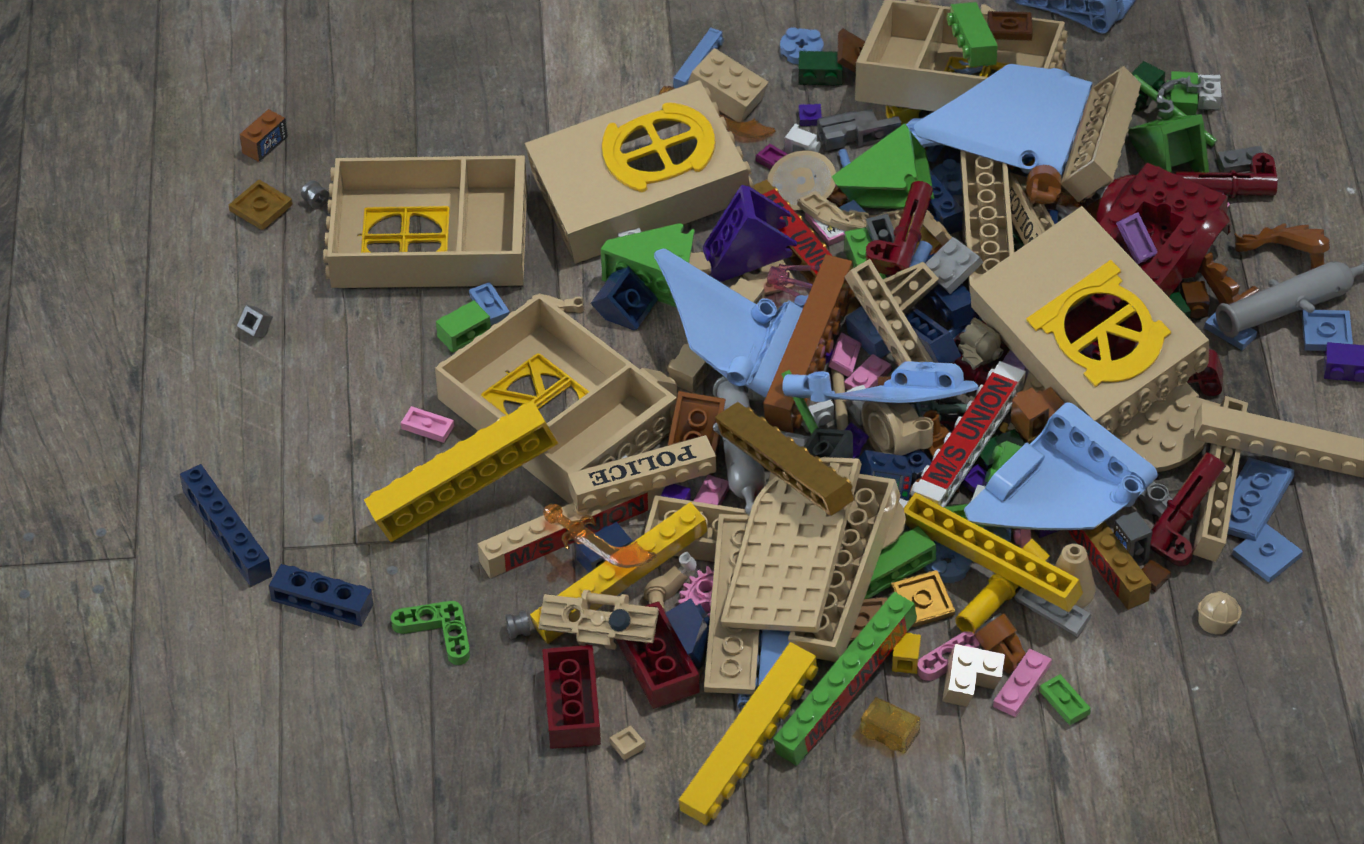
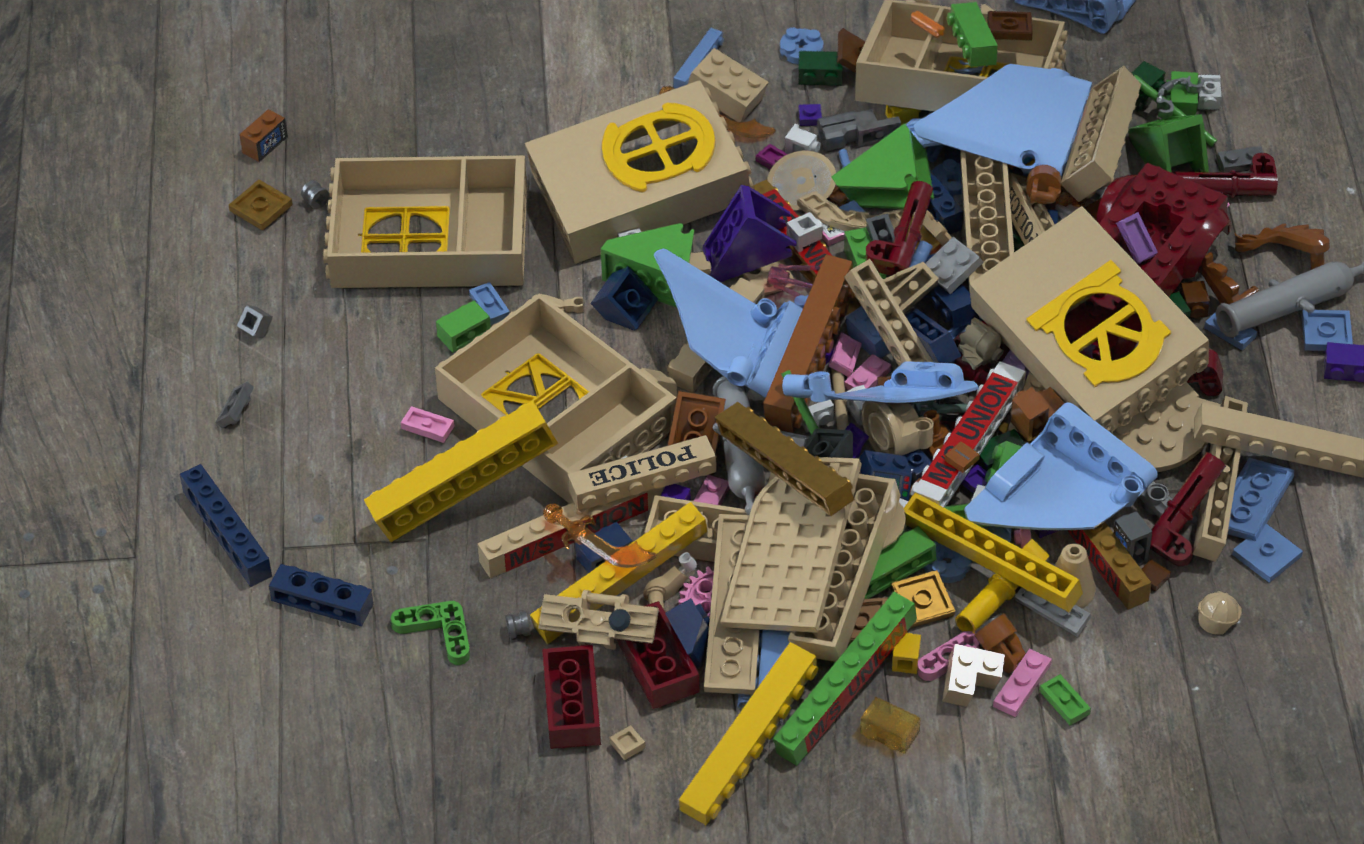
none -> flat silver plate [215,381,254,428]
none -> white brick [787,212,824,252]
none -> orange axle [910,11,945,38]
none -> dark orange tile [945,442,979,473]

